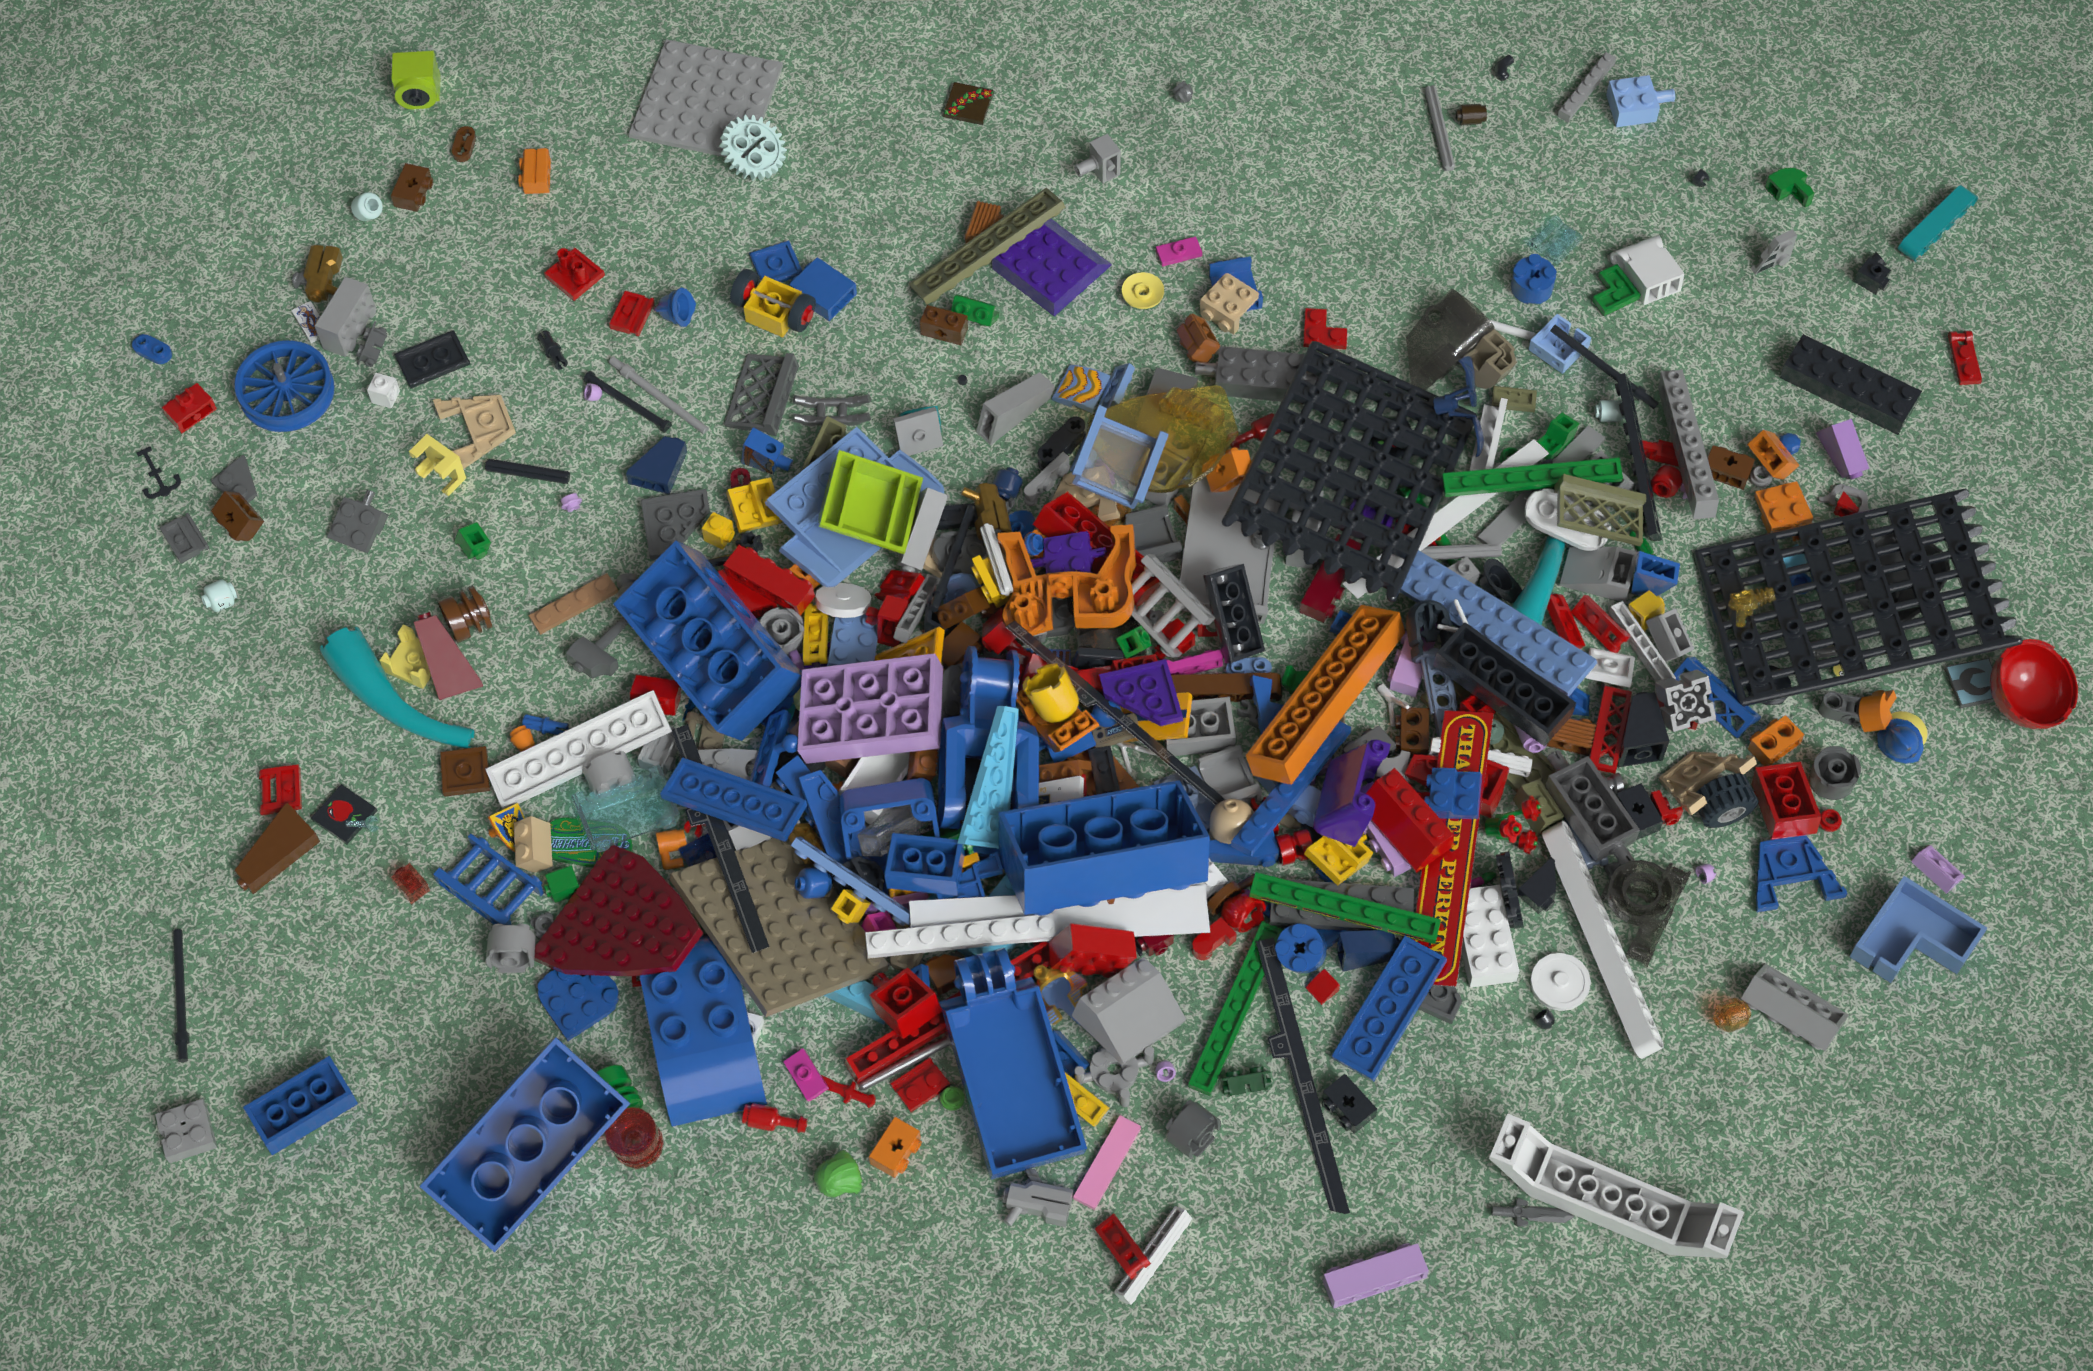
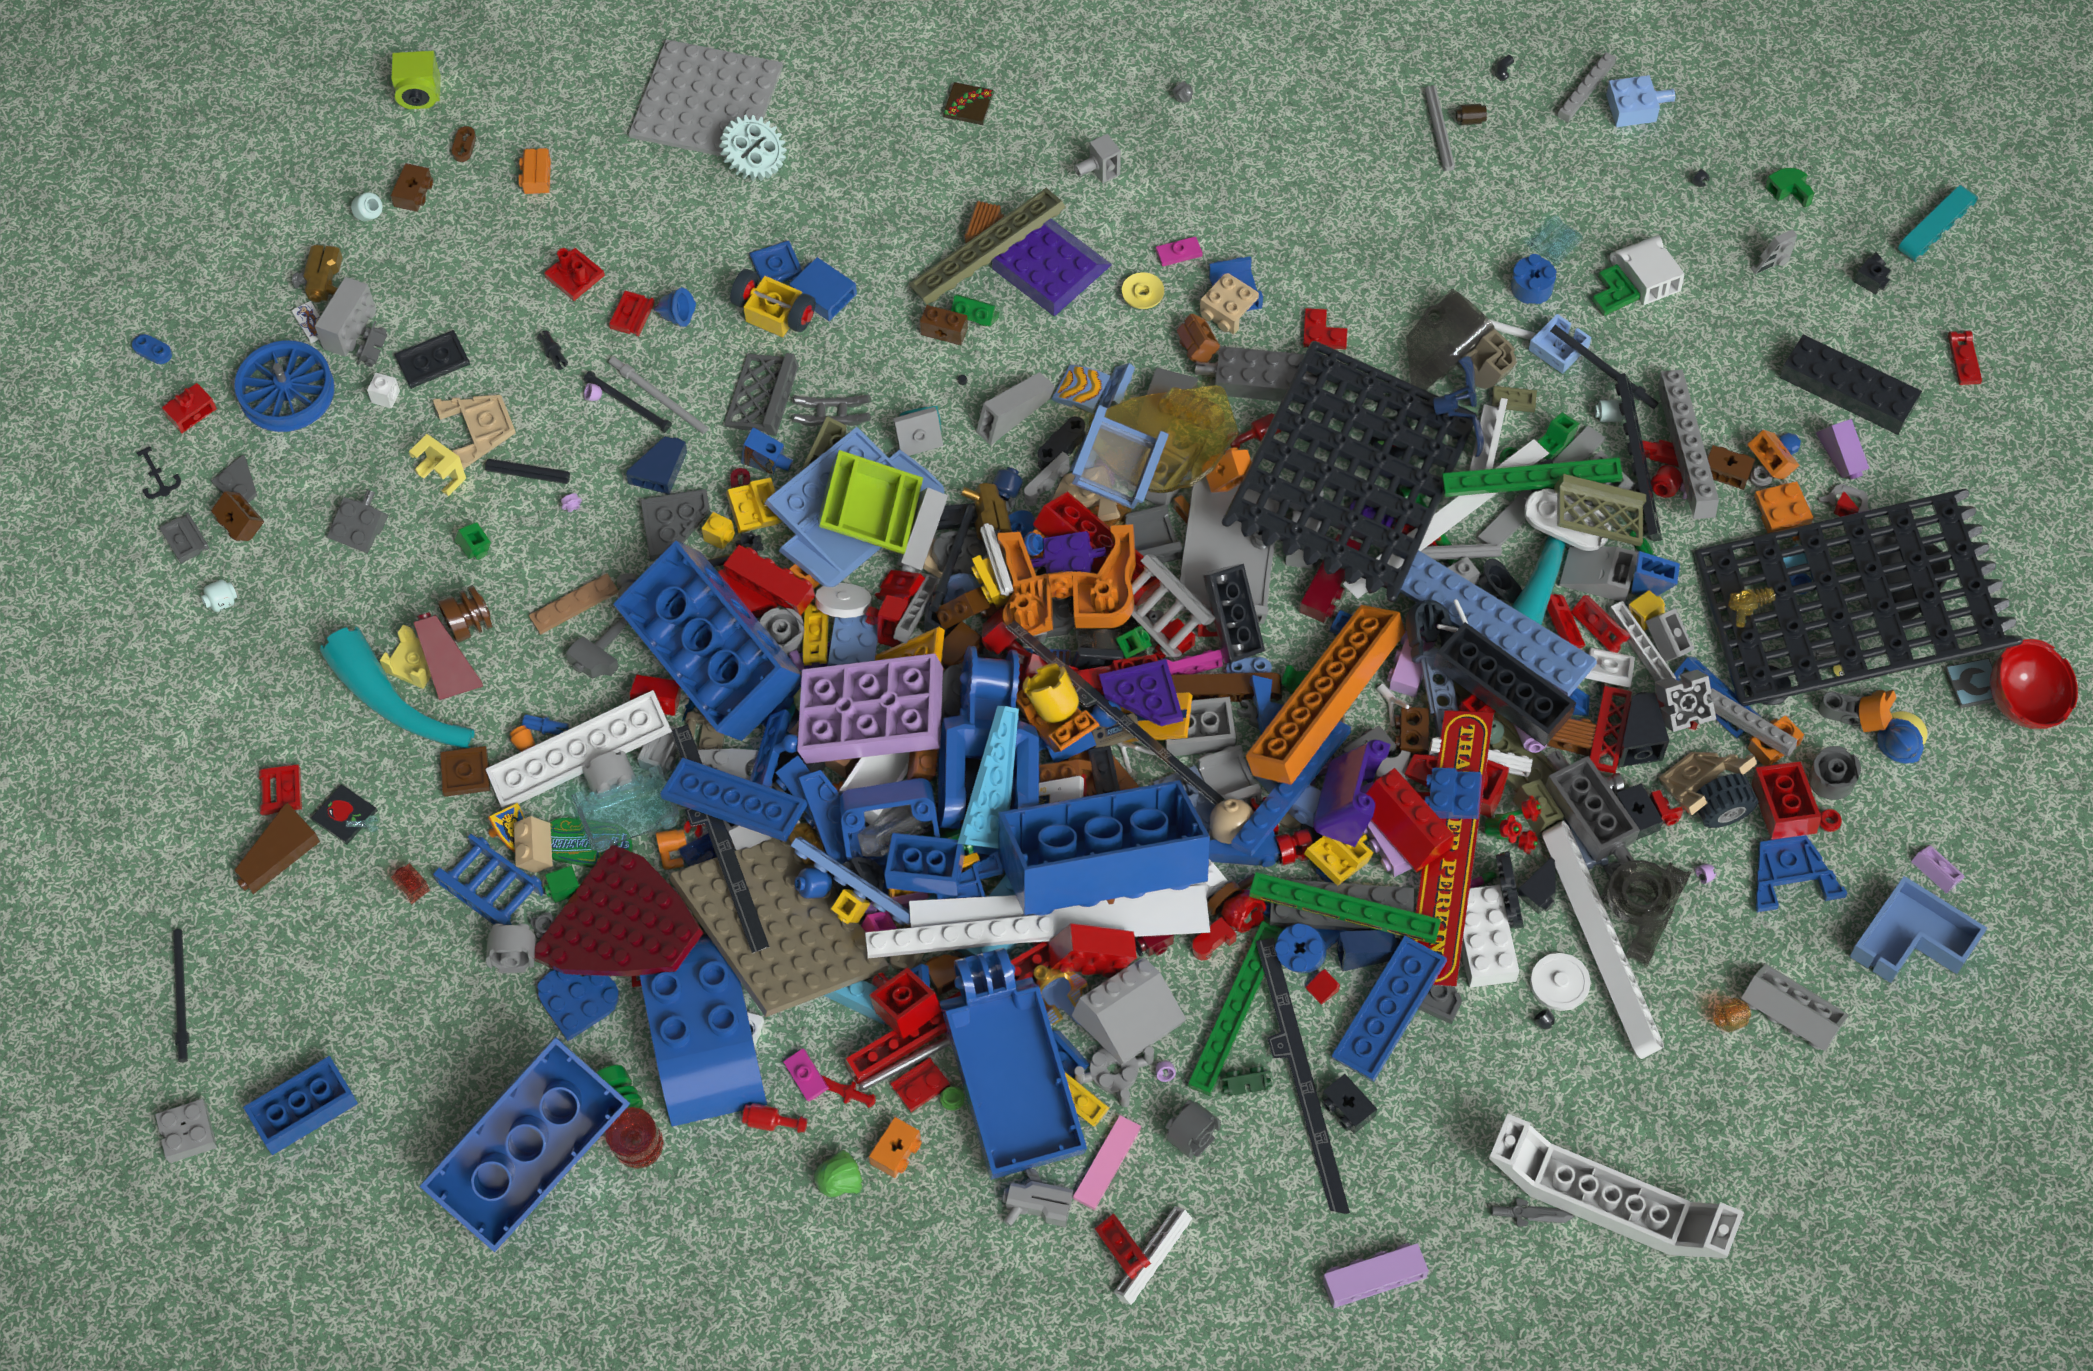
none -> light grey piece [1706,688,1797,757]

